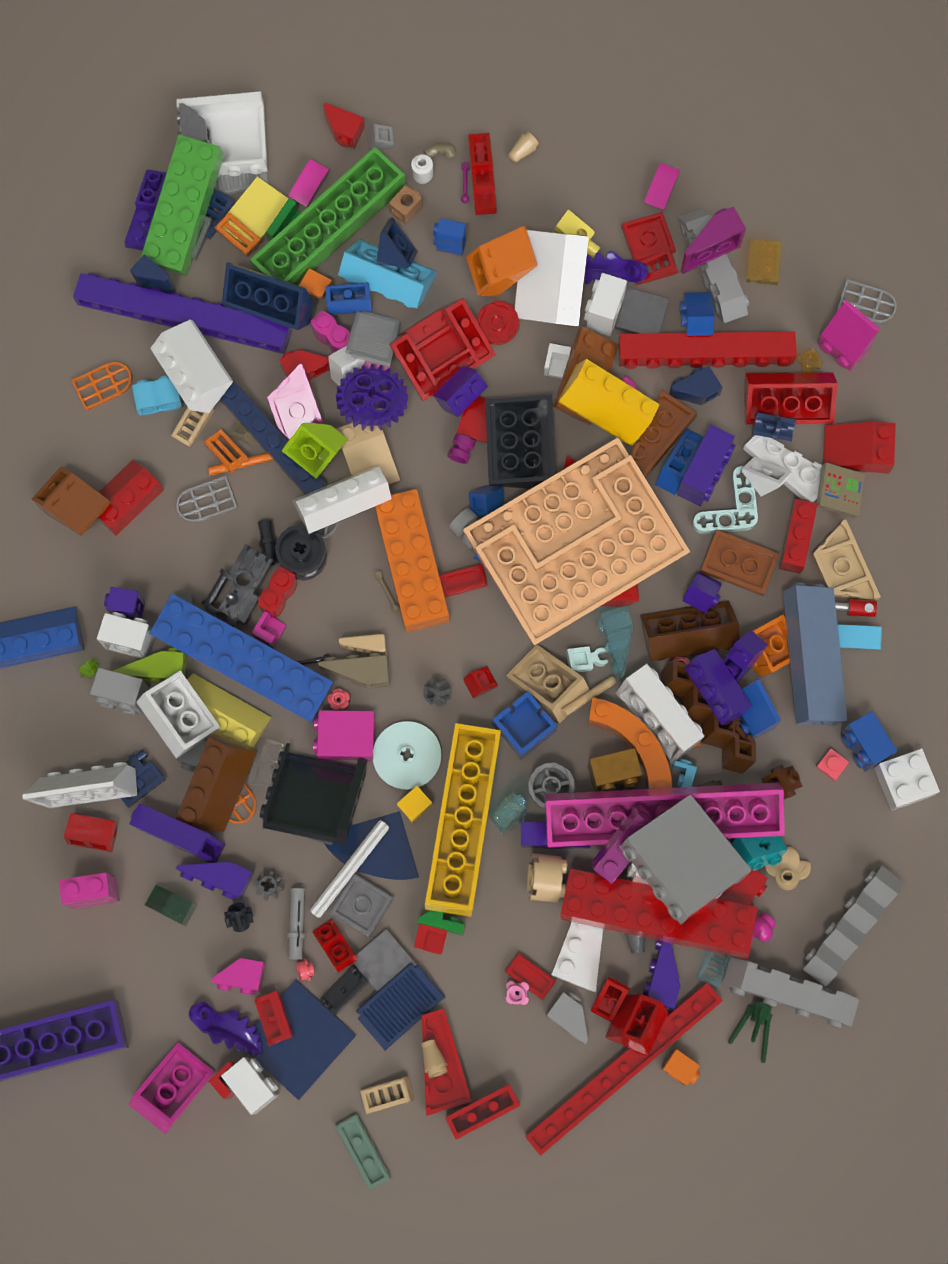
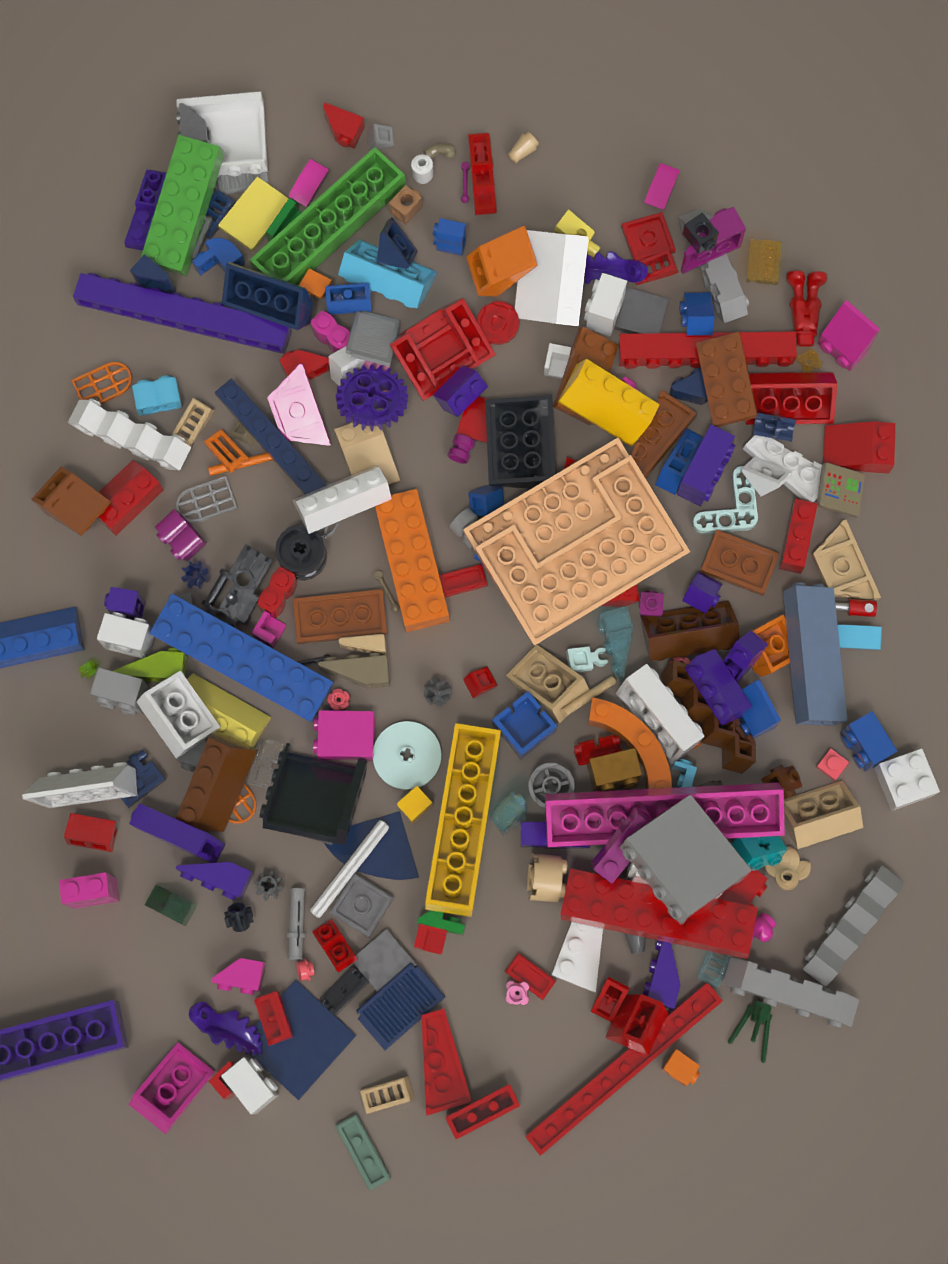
white slope [150,320,233,413] -> none
orange tile [215,212,262,257] -> none
black pin [258,519,278,566] -> none
lime slope [282,422,348,479] -> none
tan cone [421,1040,448,1078] -> none
light grey slope [546,992,588,1045] -> none
light grey window [837,279,897,324] -> none
none -> white brick [68,398,191,471]
none -> magenta brick [155,509,207,562]
none -> clear blue gear [181,561,209,589]
none -> blue brick [192,238,245,276]
none -> dark orange plate [293,589,387,644]
none -> red hinge [574,734,622,766]
none -> magenta bracket [638,591,664,617]
none -> black brick [682,212,719,254]
none -> dark orange plate [696,332,758,427]
none -> tan slope [784,780,863,849]
none -> red piece [786,271,827,347]

